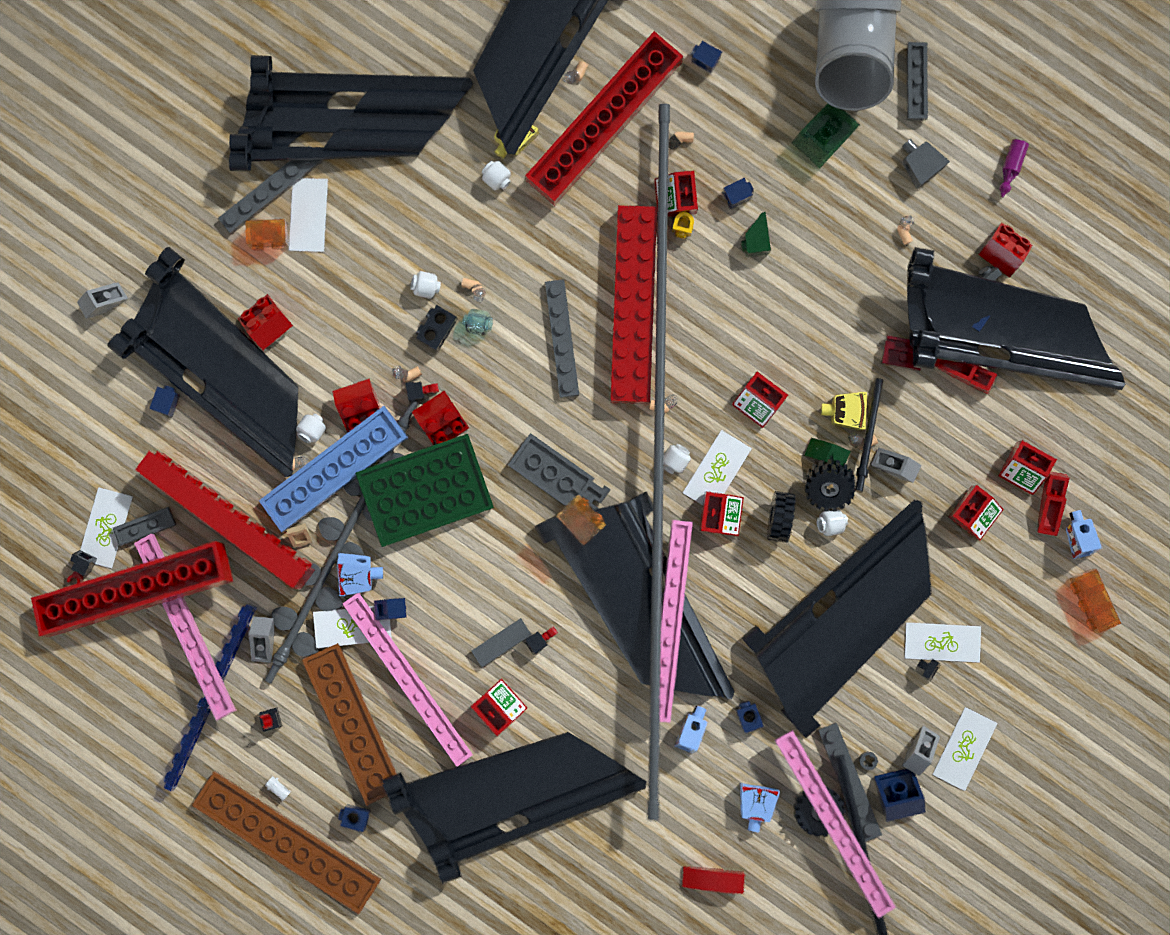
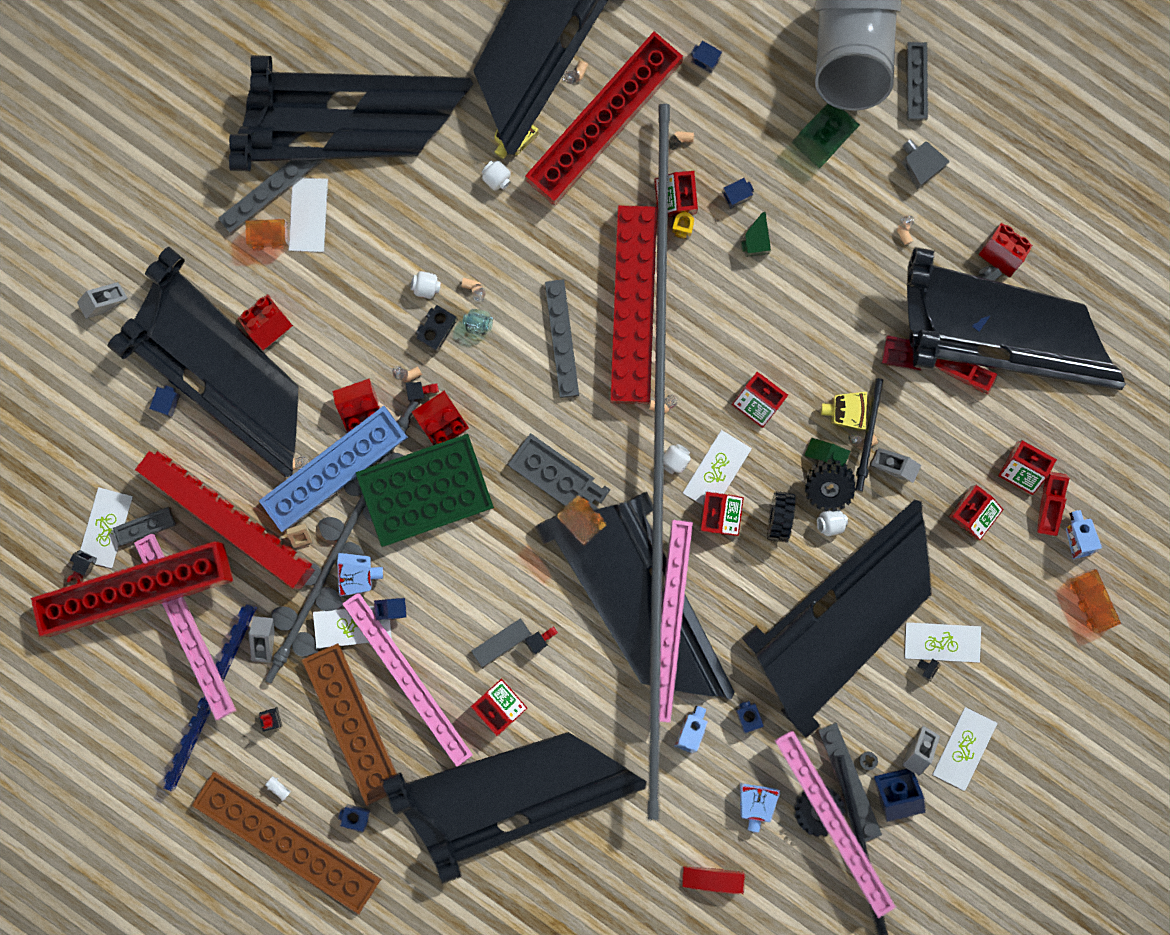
white head [296,414,326,444] -> none
magenta wheel [999,139,1029,198] -> none

